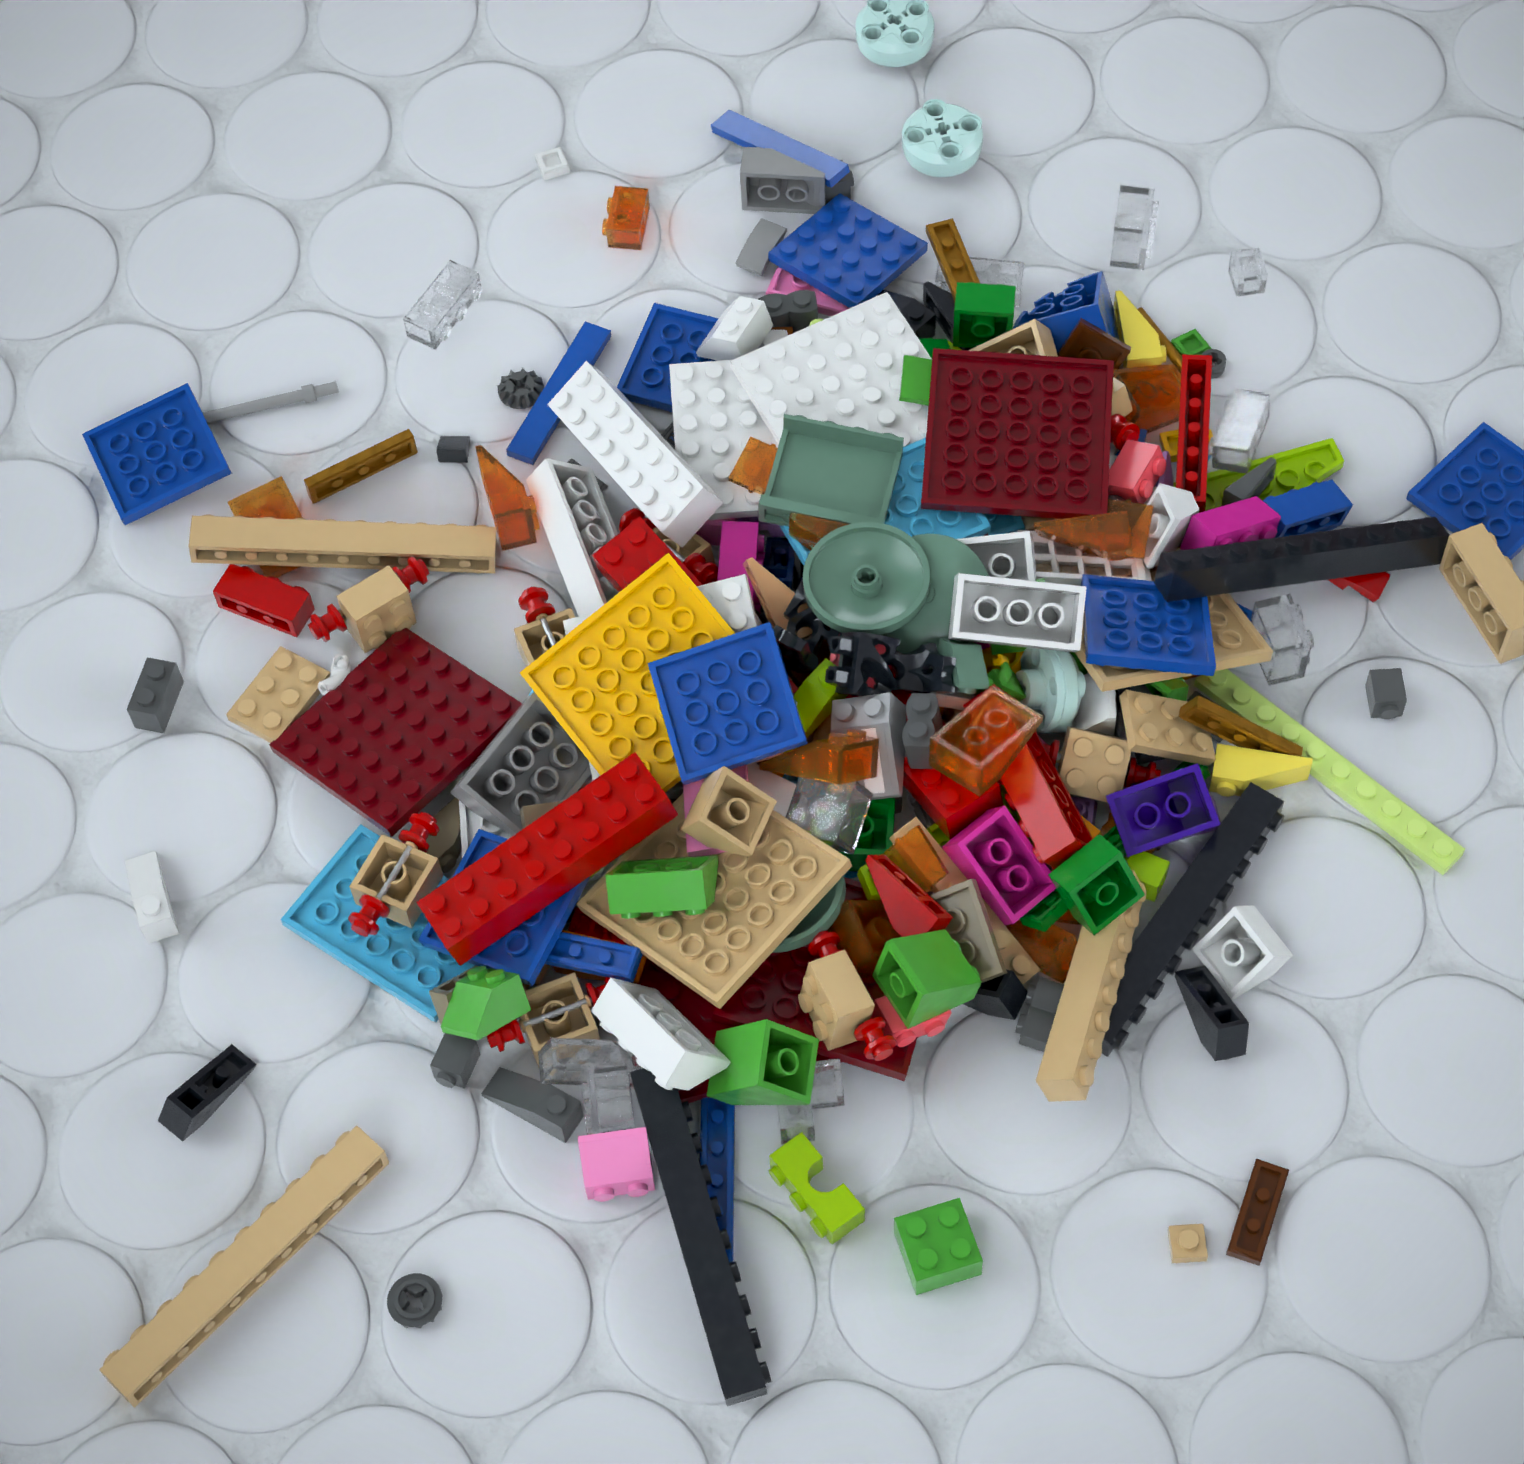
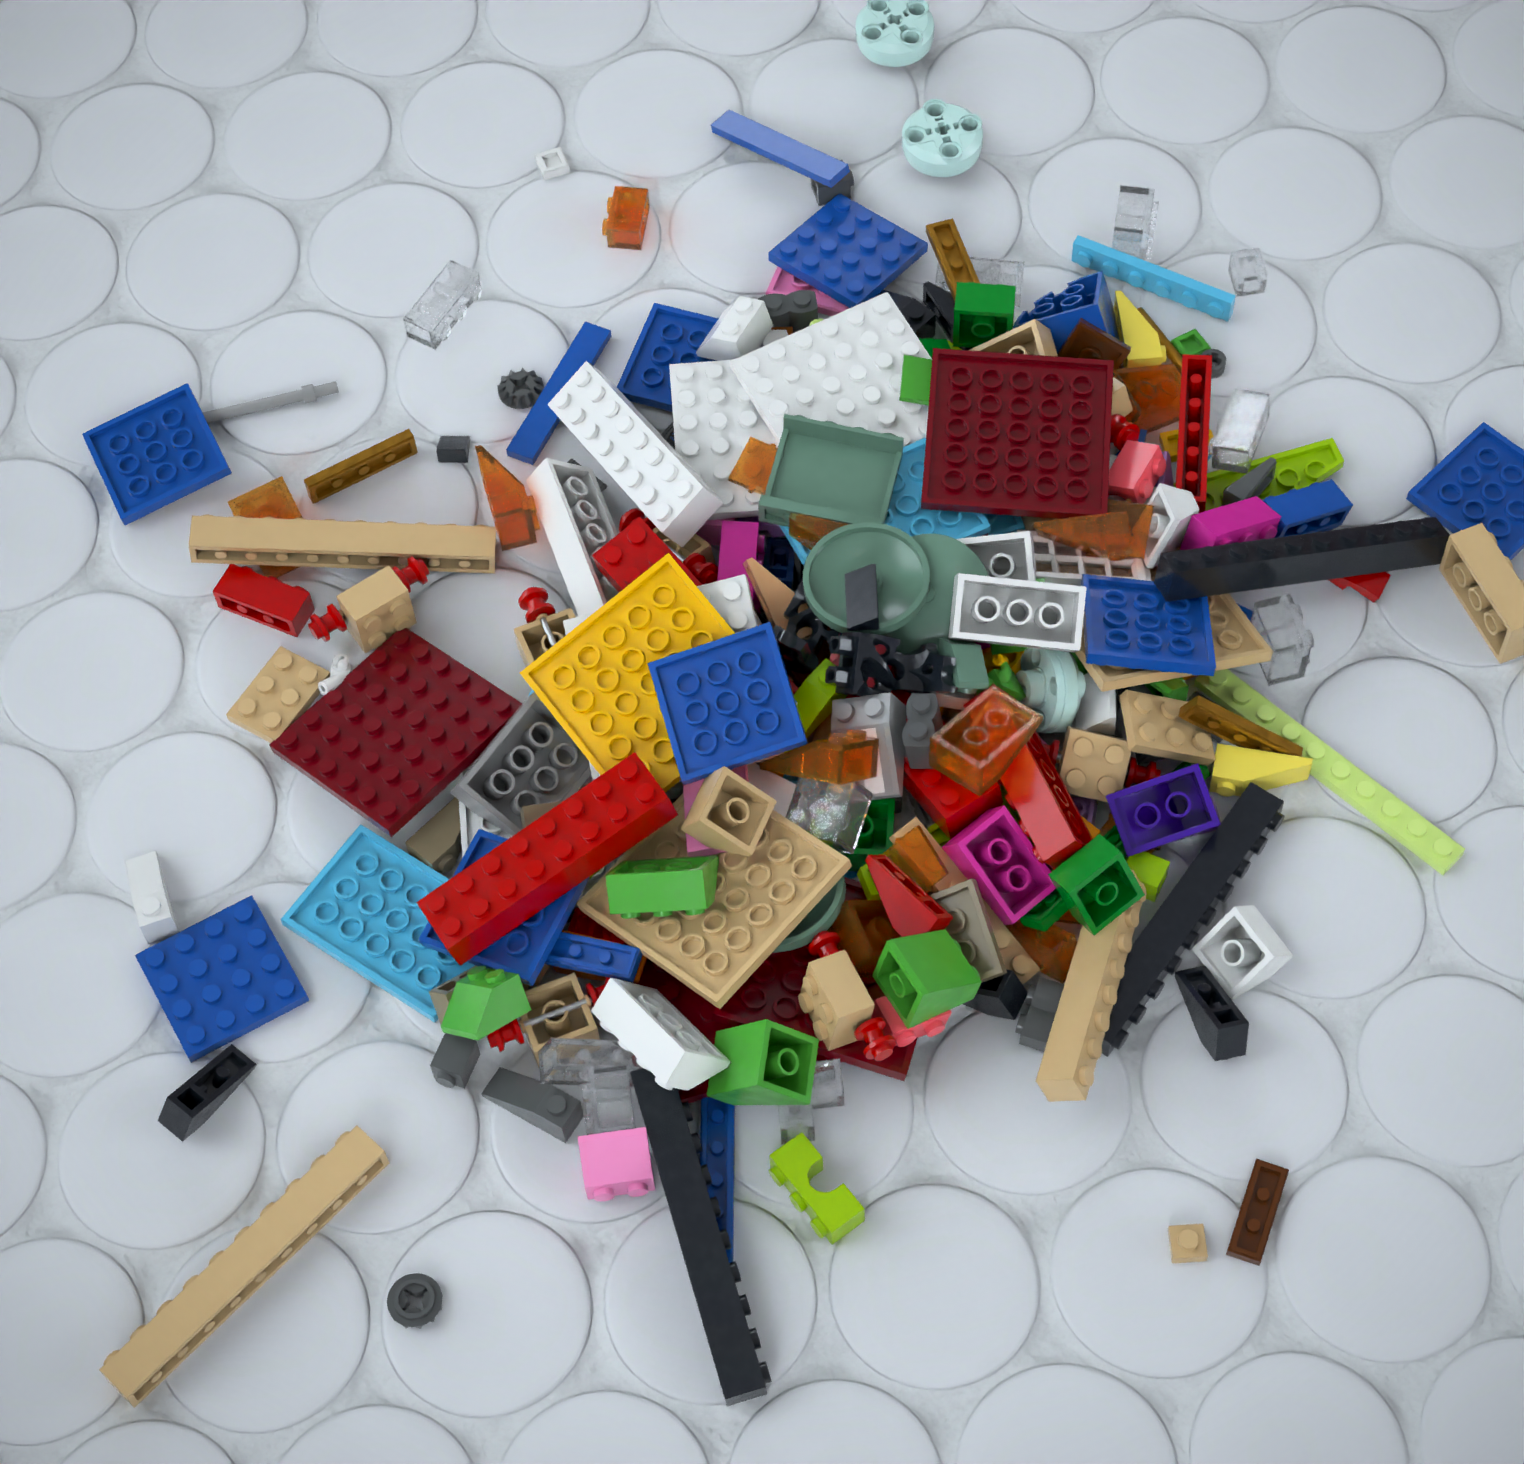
dark grey brick [127,657,184,733] -> none
tan brick [348,812,443,937] -> none
light grey slope [736,218,787,277] -> none
light grey slope [740,147,826,214] -> none
bright green brick [894,1198,983,1295] -> none
dark grey brick [1365,668,1407,719] -> none
none -> blue plate [135,895,309,1063]
none -> black slope [844,564,879,631]
none -> medium azure plate [1071,235,1236,322]

